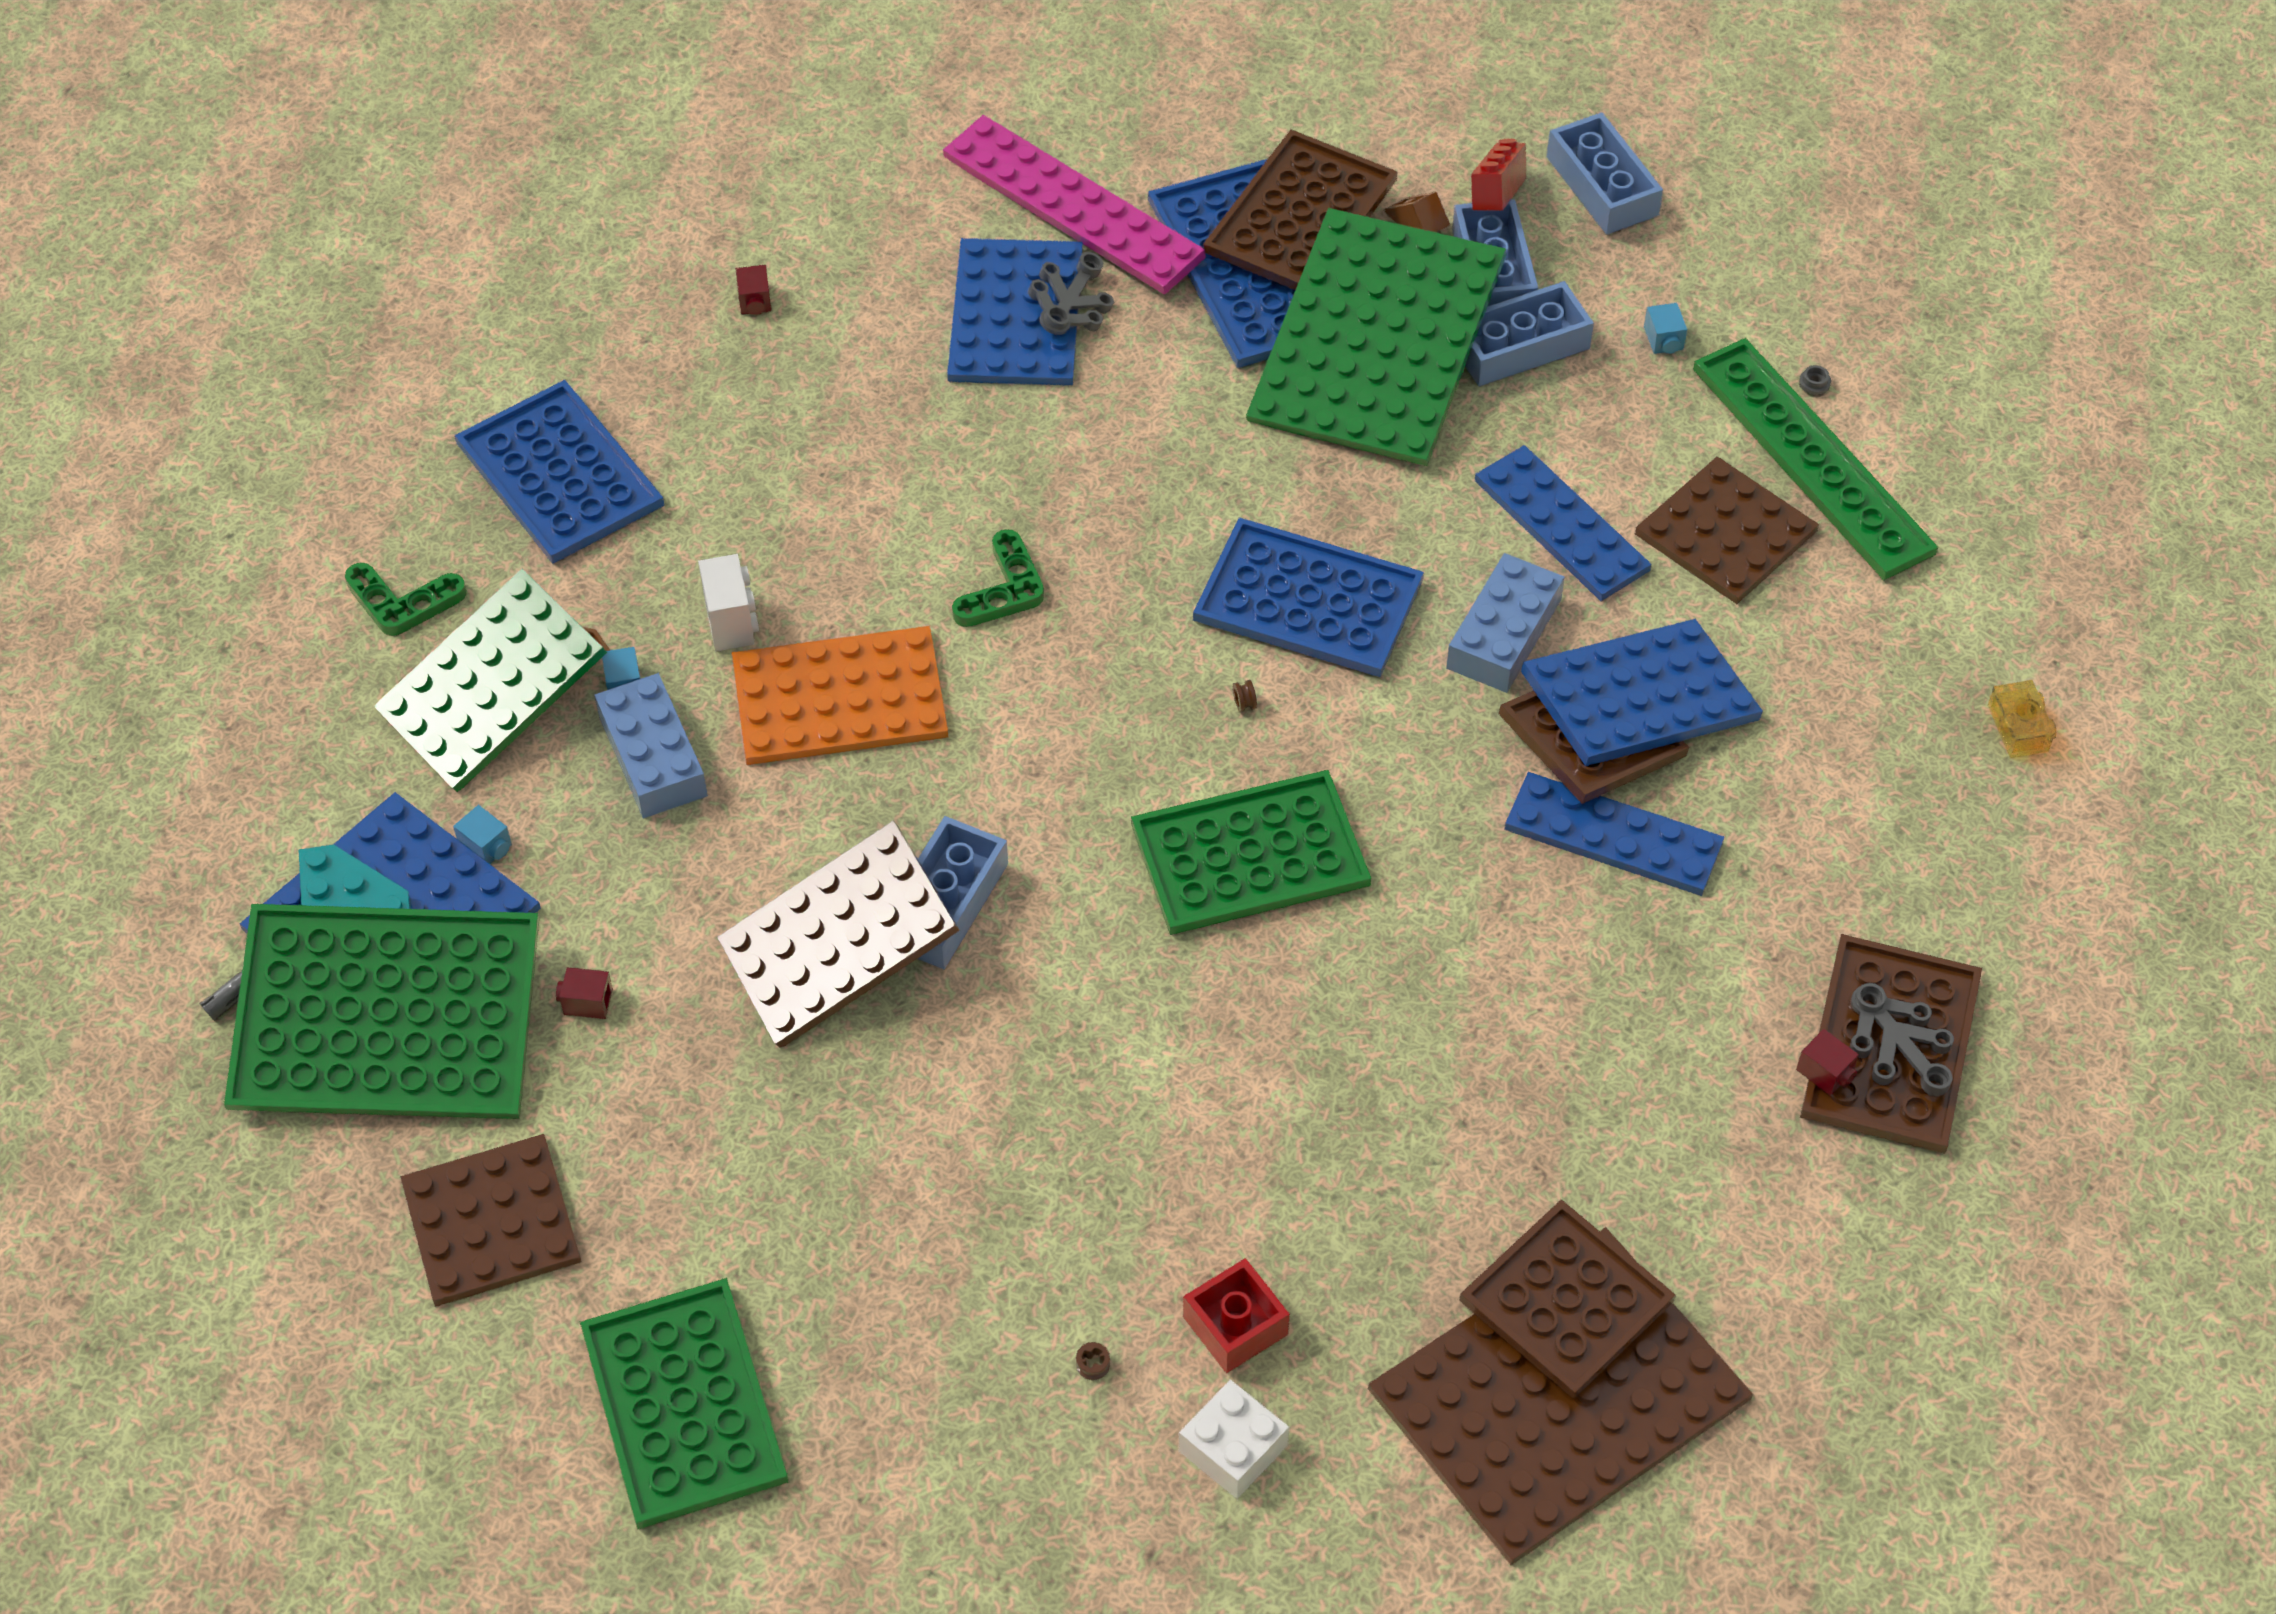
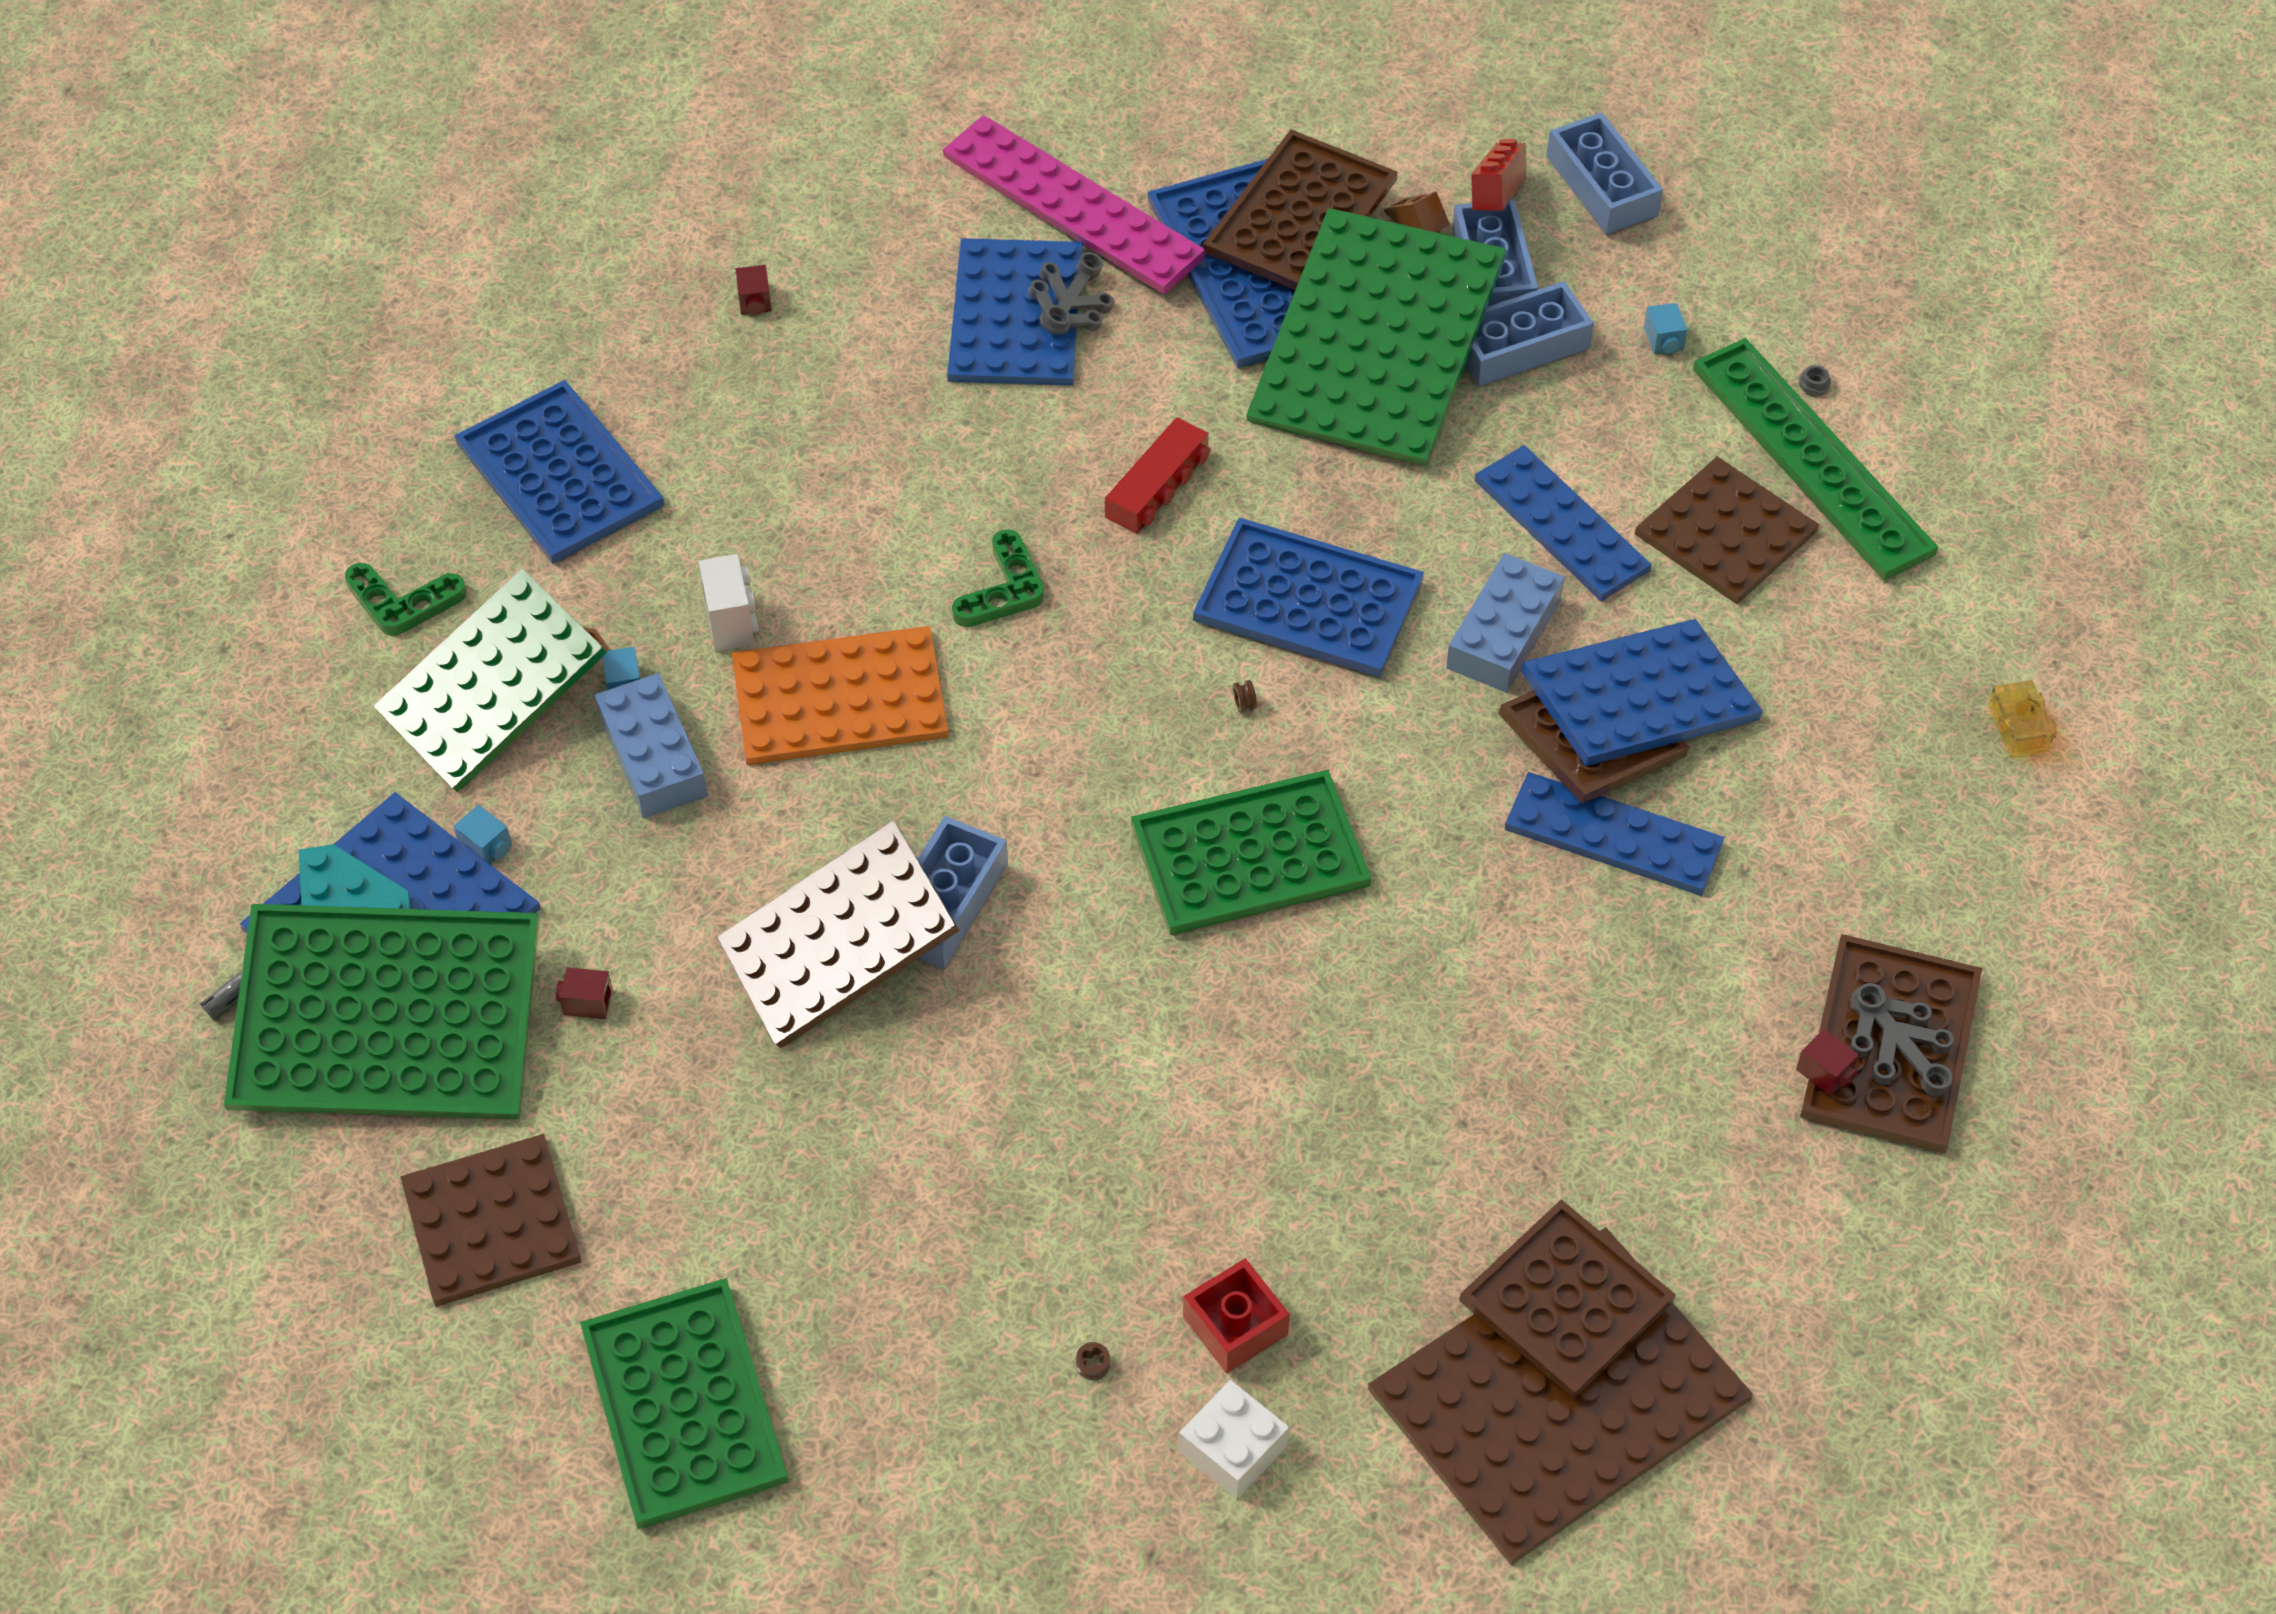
none -> red brick [1104,417,1210,534]

